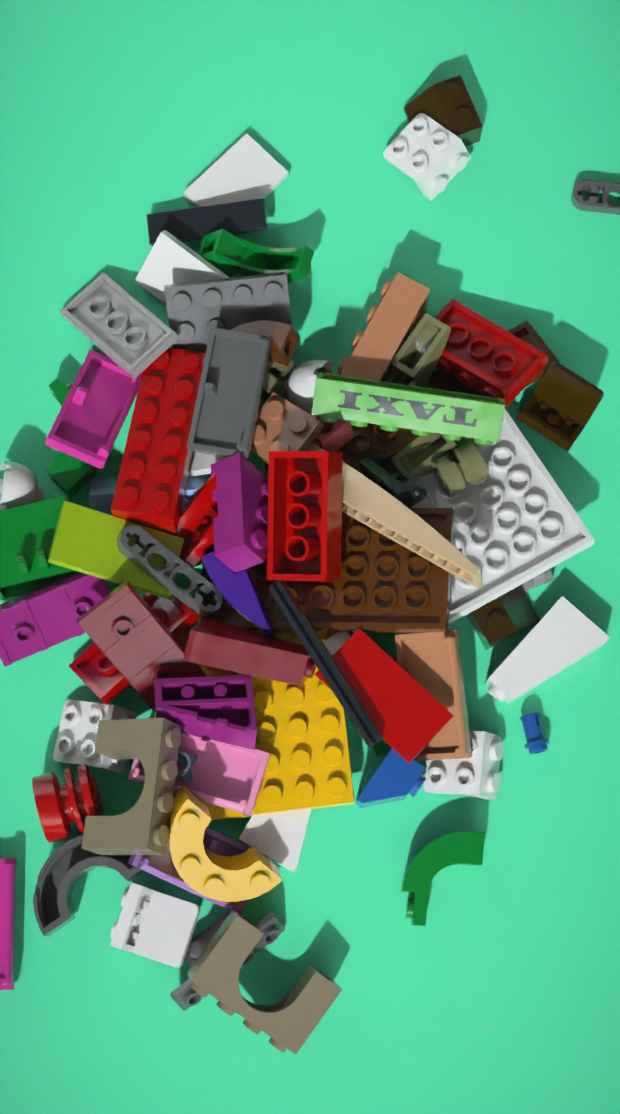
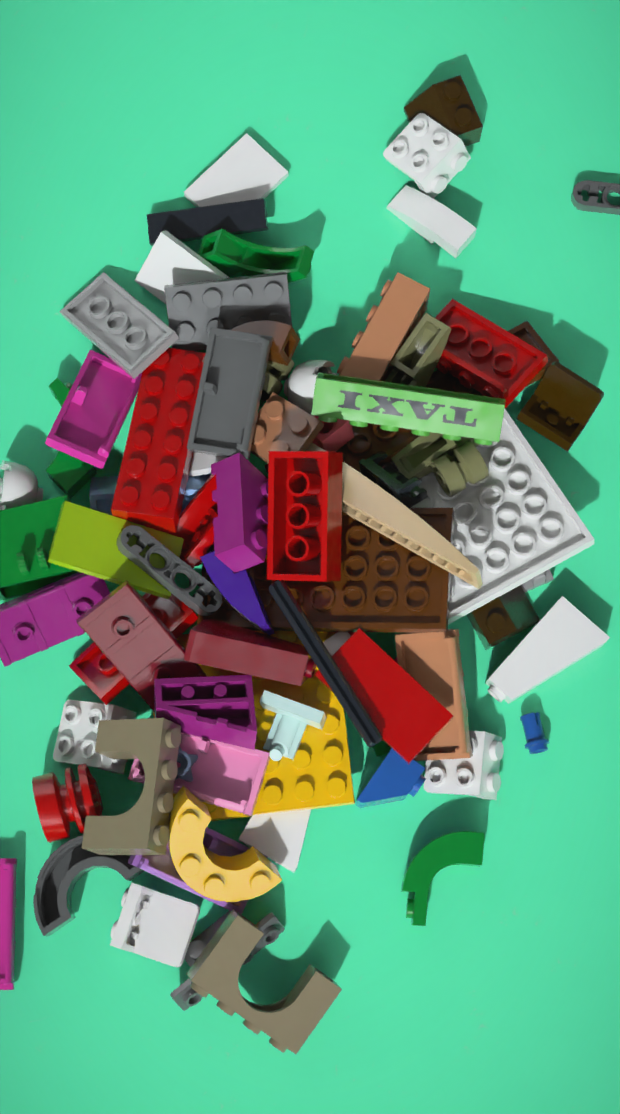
none -> light aqua piece [260,690,327,761]
none -> white slope [387,185,477,259]

